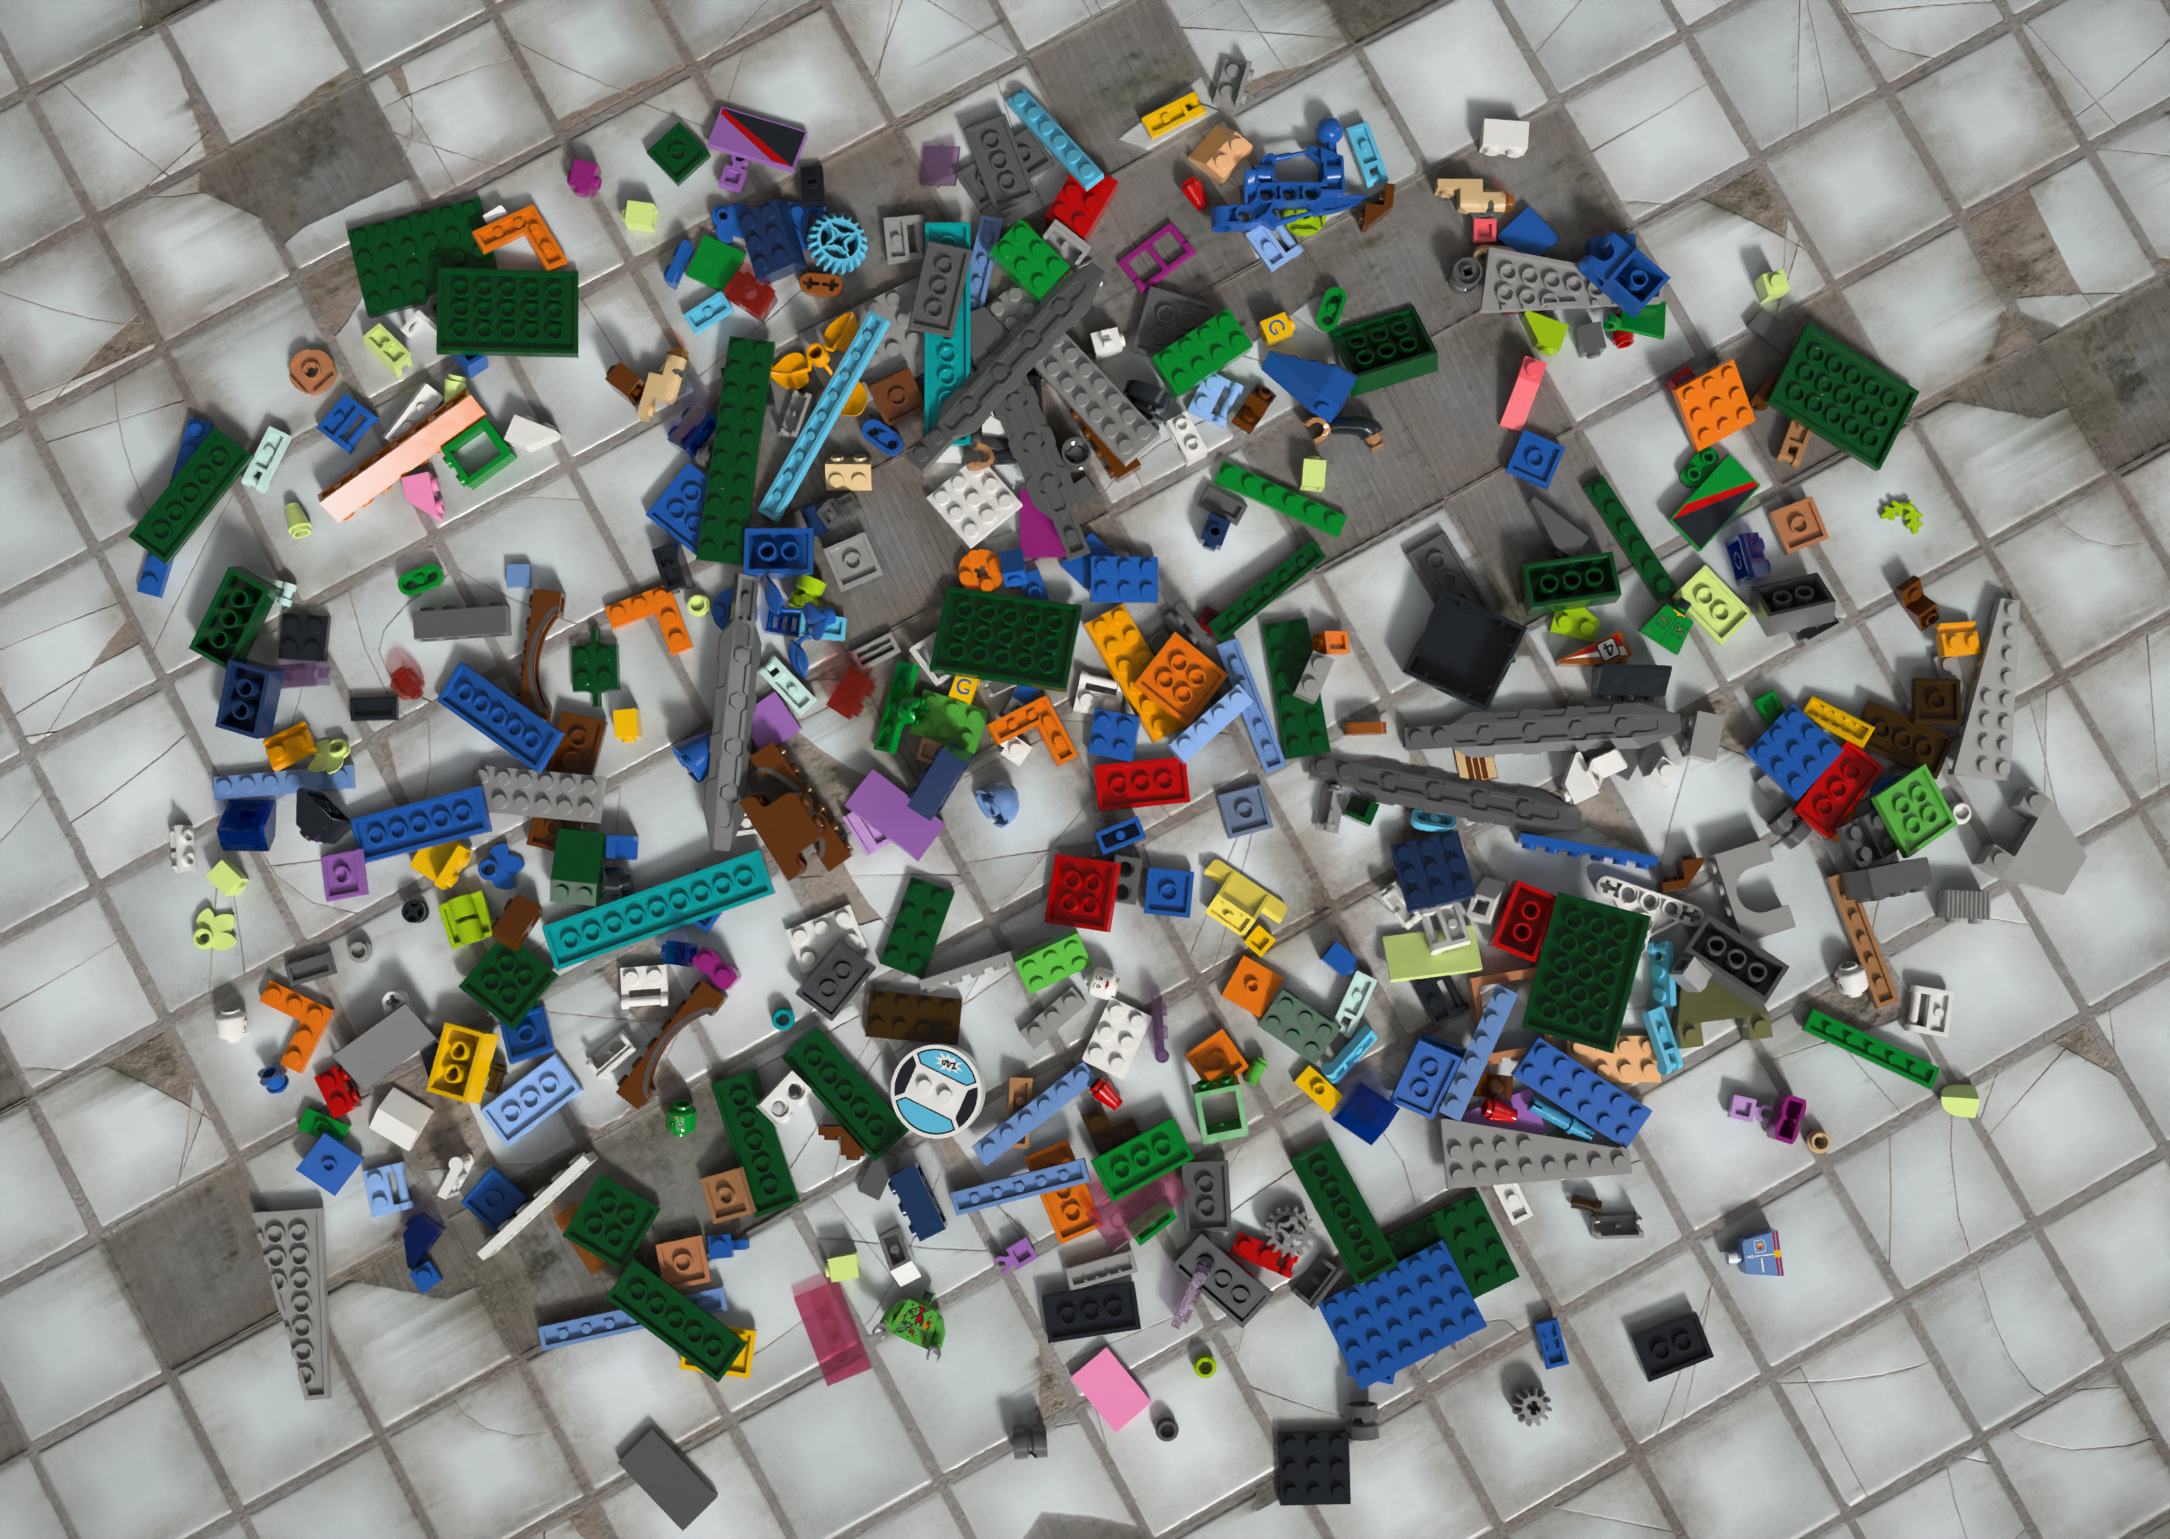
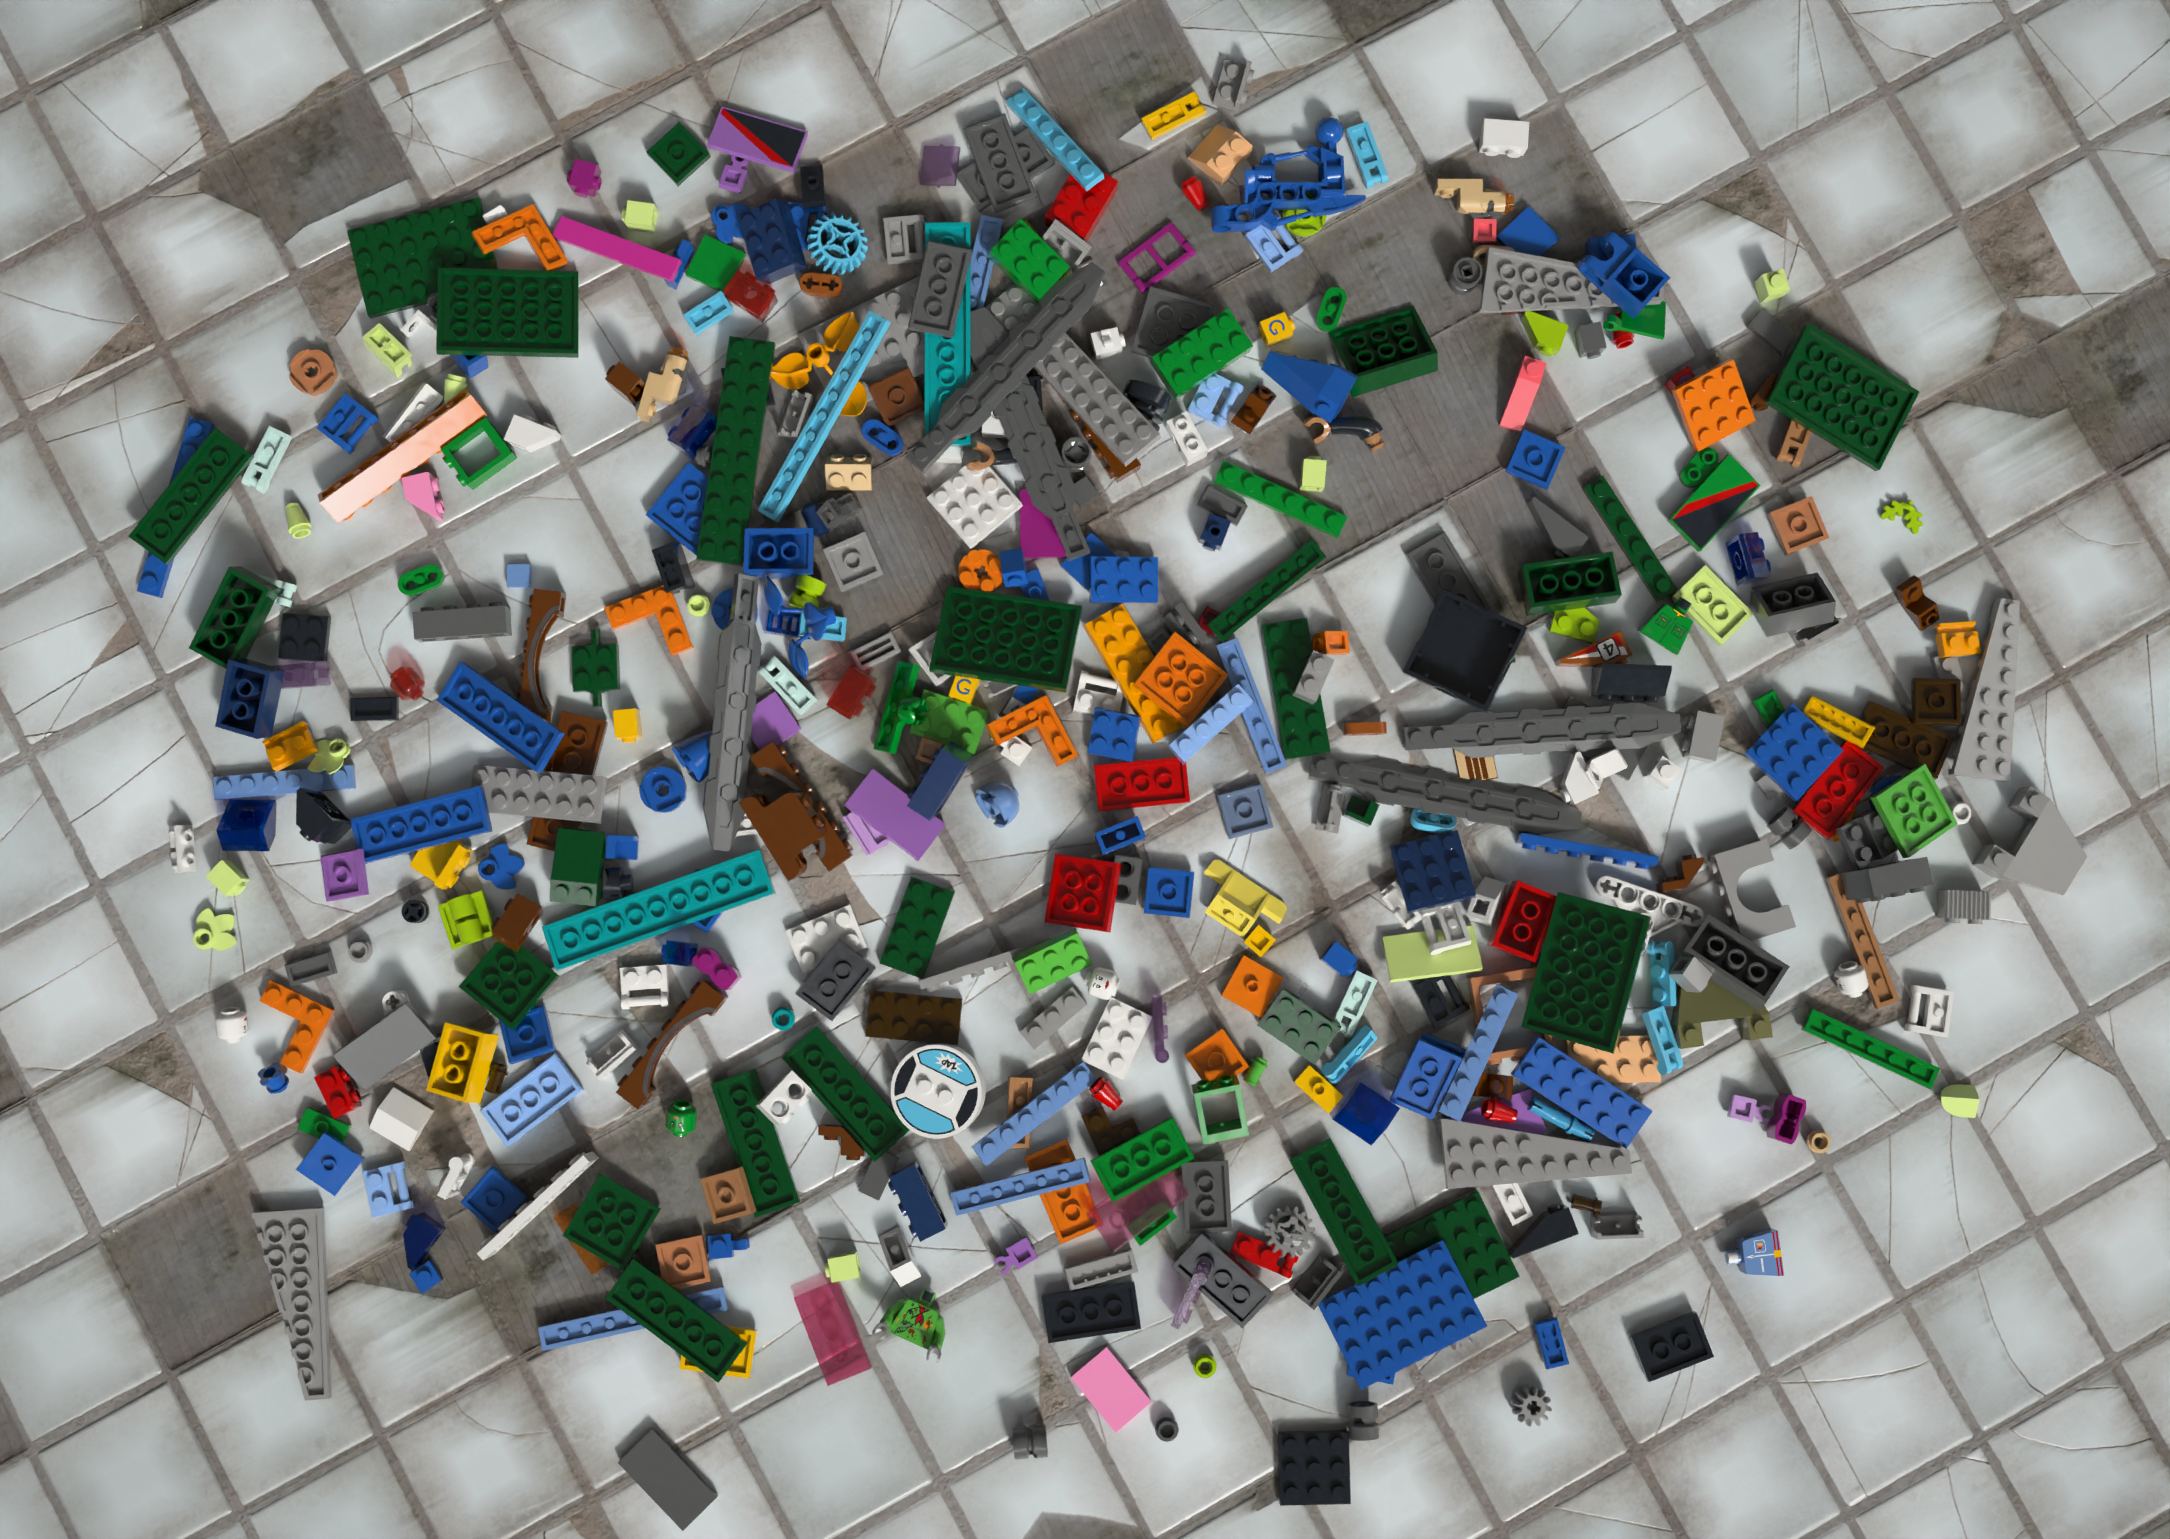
reddish brown slope [1358,183,1395,233] -> none
none -> dark pink tile [552,216,681,282]
none -> blue plate [639,767,687,813]
none -> black slope [1508,1203,1579,1259]

